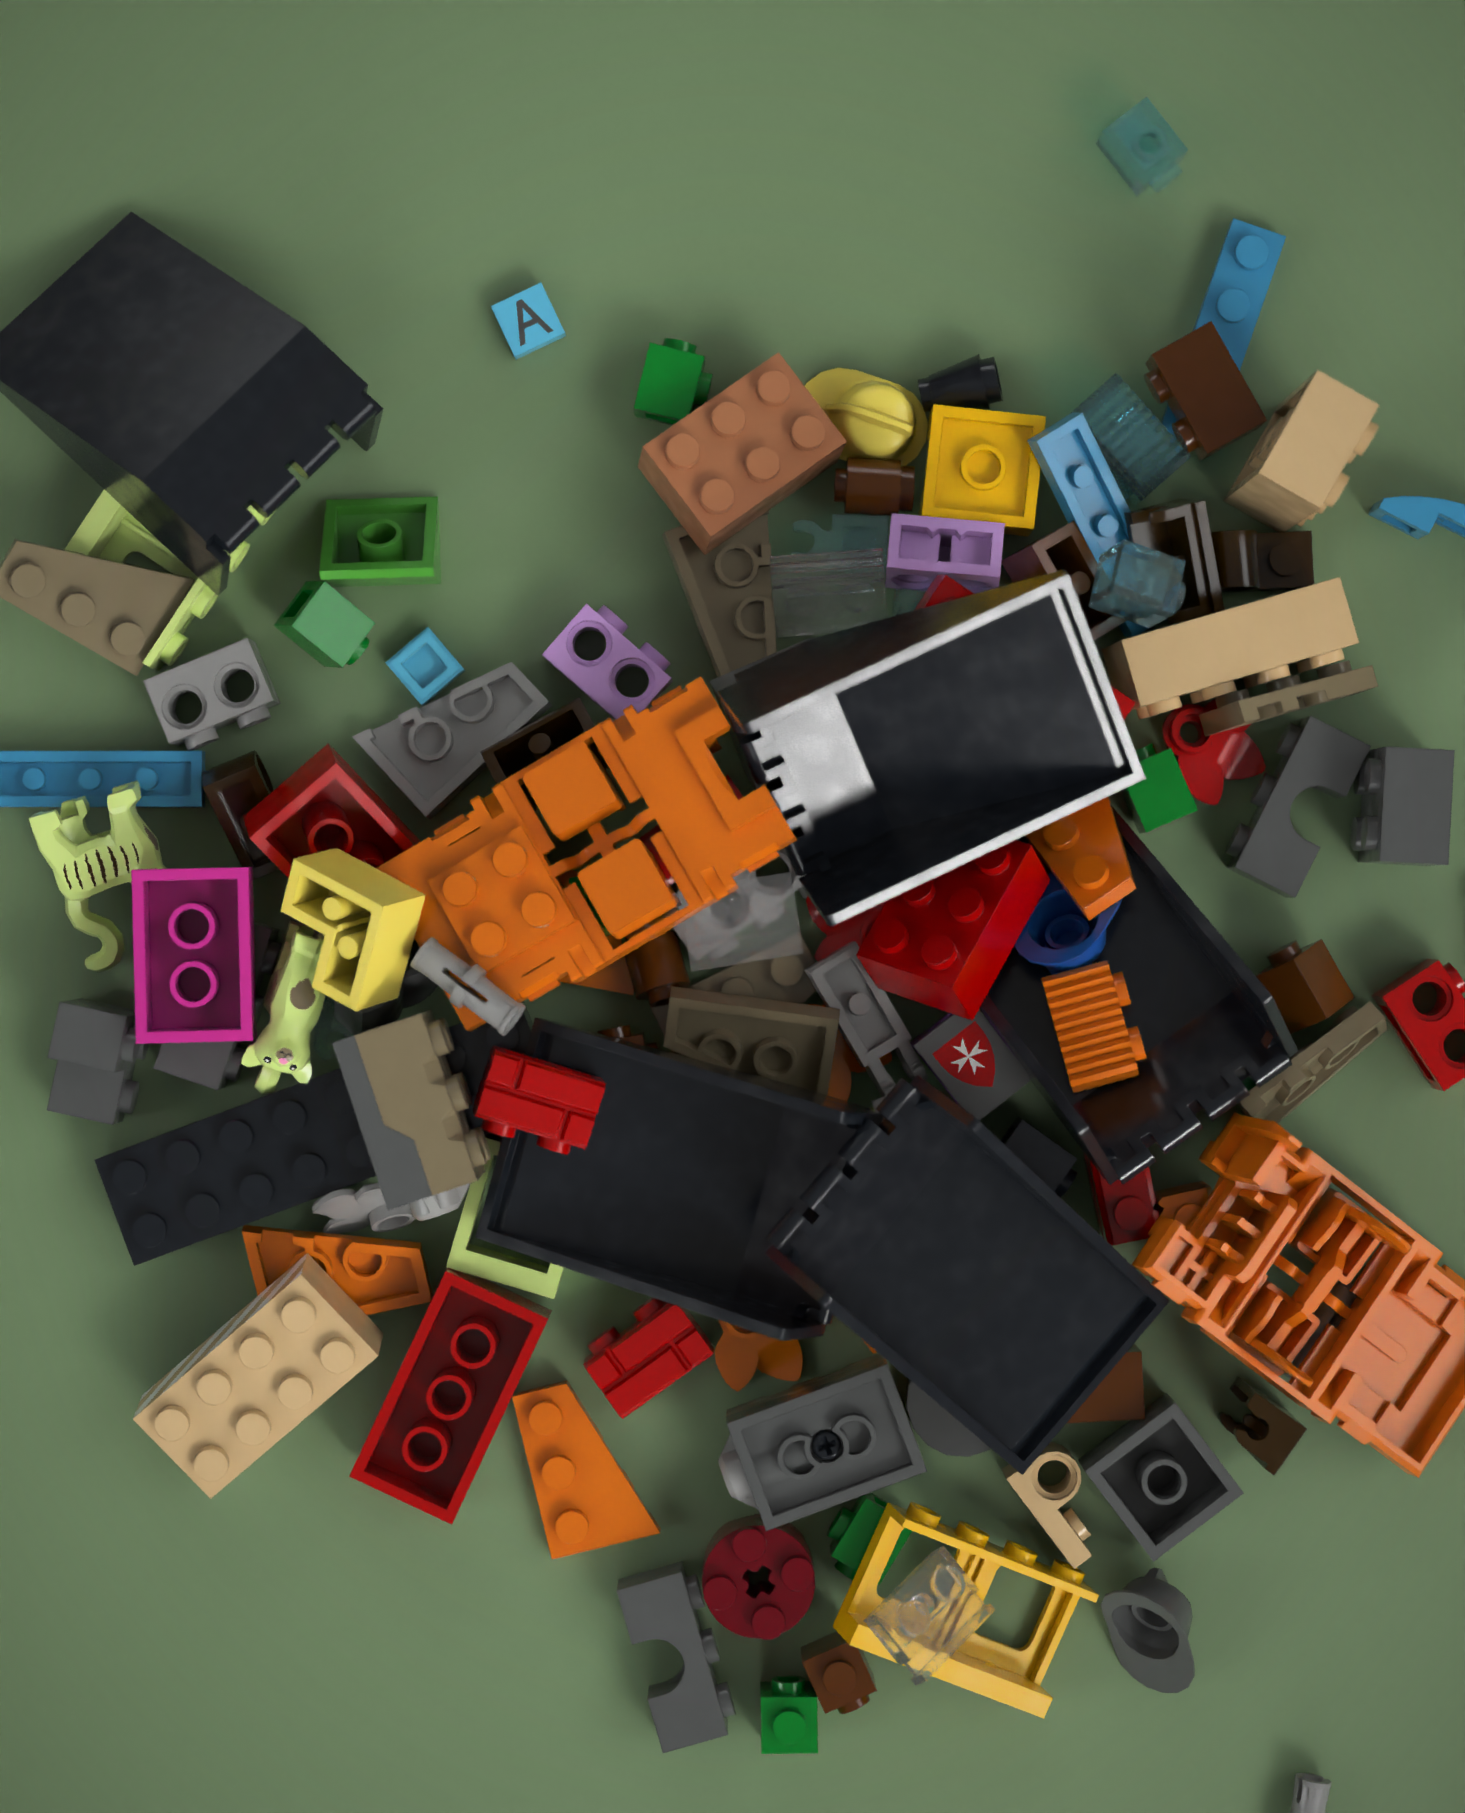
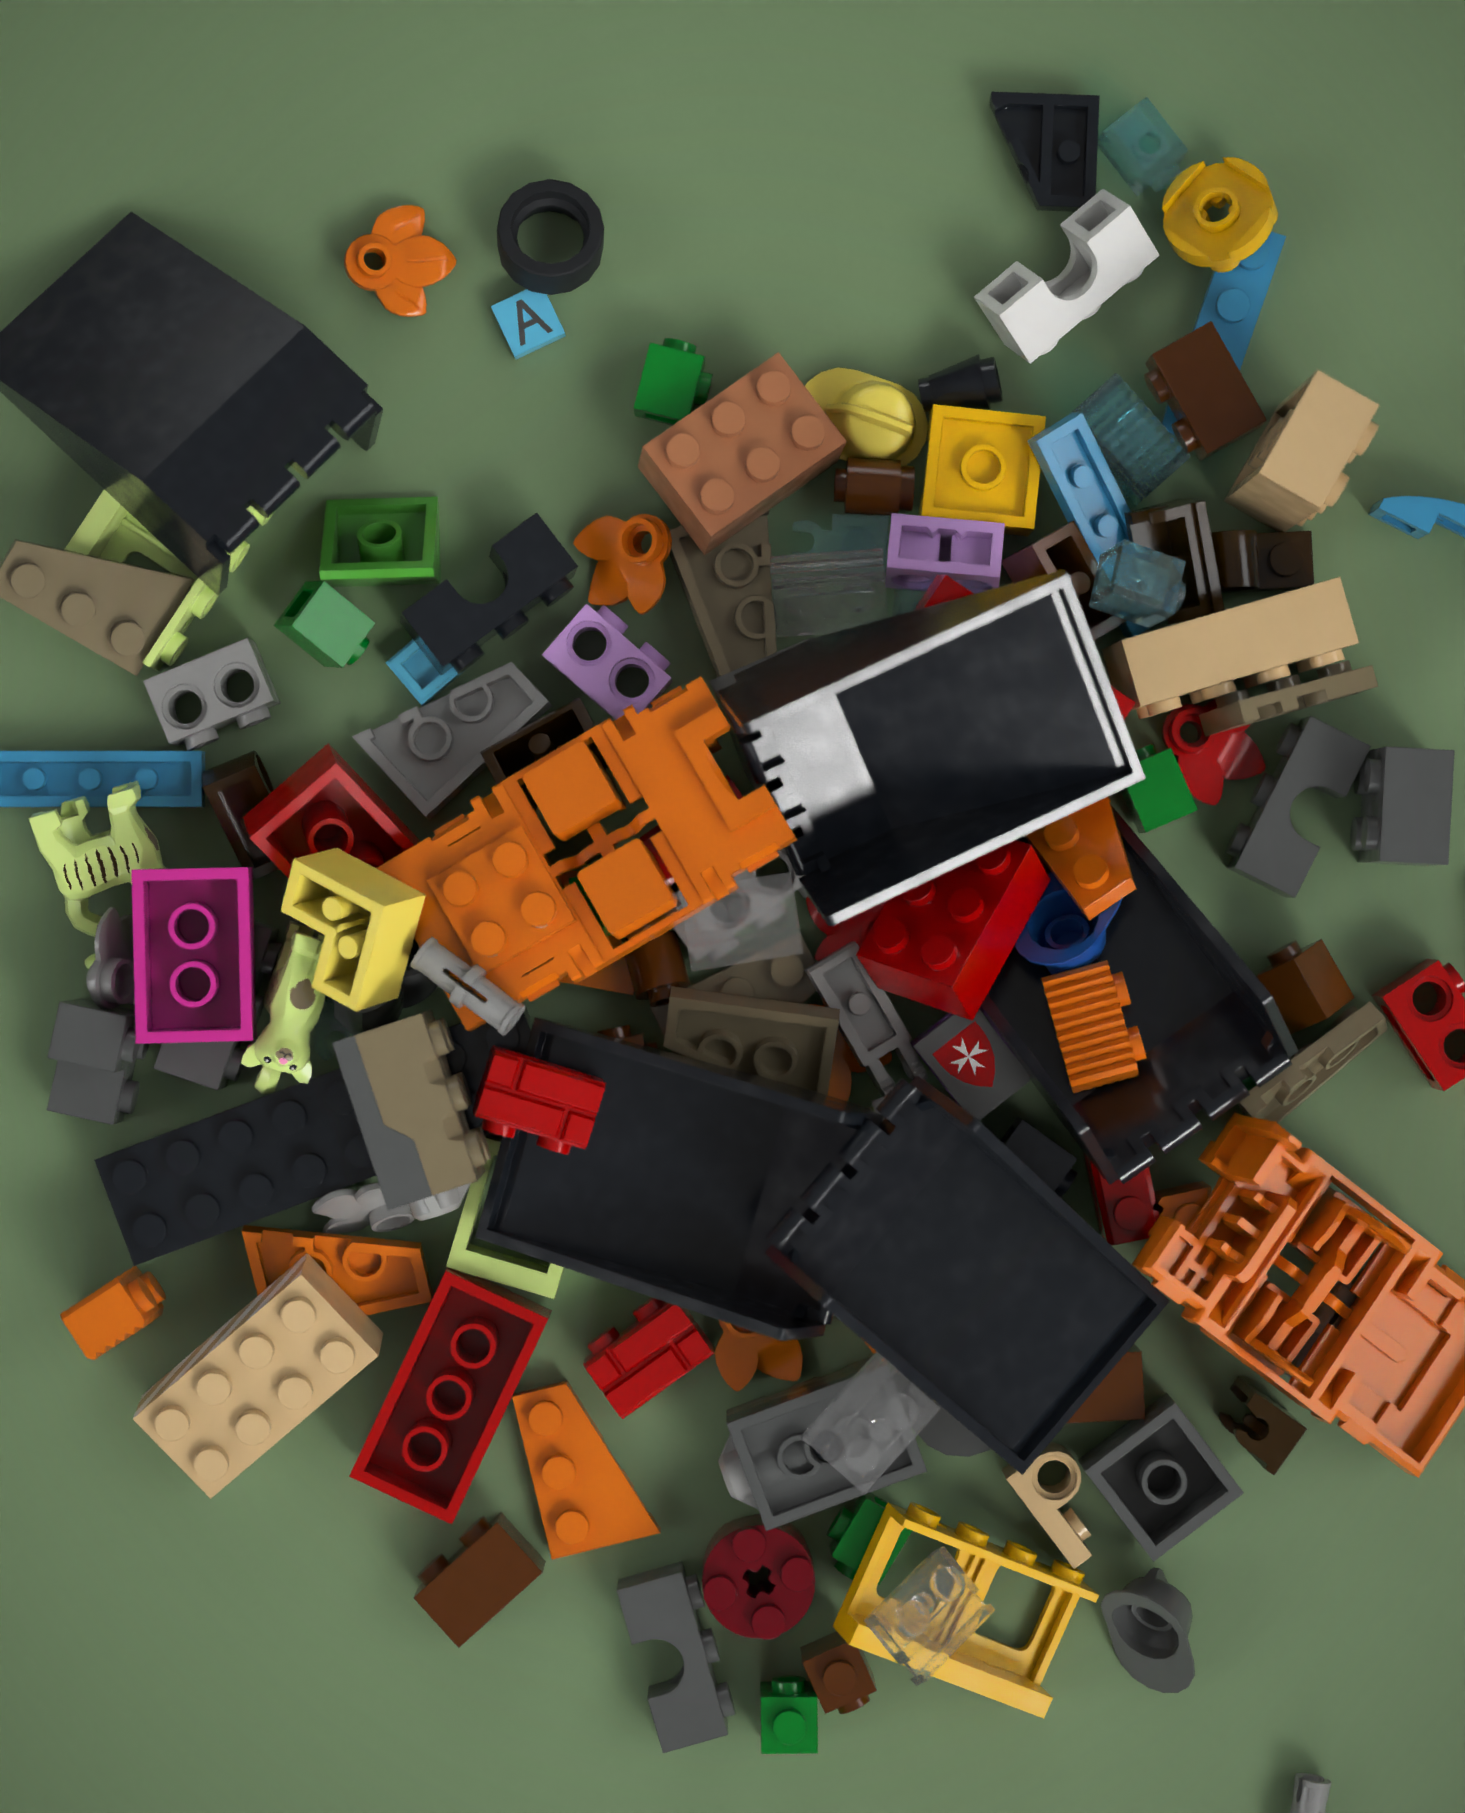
none -> orange brick [60,1266,166,1360]
none -> light grey plate [86,907,135,1009]
none -> orange plate [344,205,457,317]
none -> black arch [400,513,578,675]
none -> reddish brown brick [413,1512,546,1648]
none -> black tyre [497,179,604,295]
none -> orange plate [573,514,672,615]
none -> clear plate [801,1351,941,1494]
none -> white arch [974,189,1159,364]
none -> black wing [990,91,1100,212]
none -> yellow plate [1162,157,1278,272]

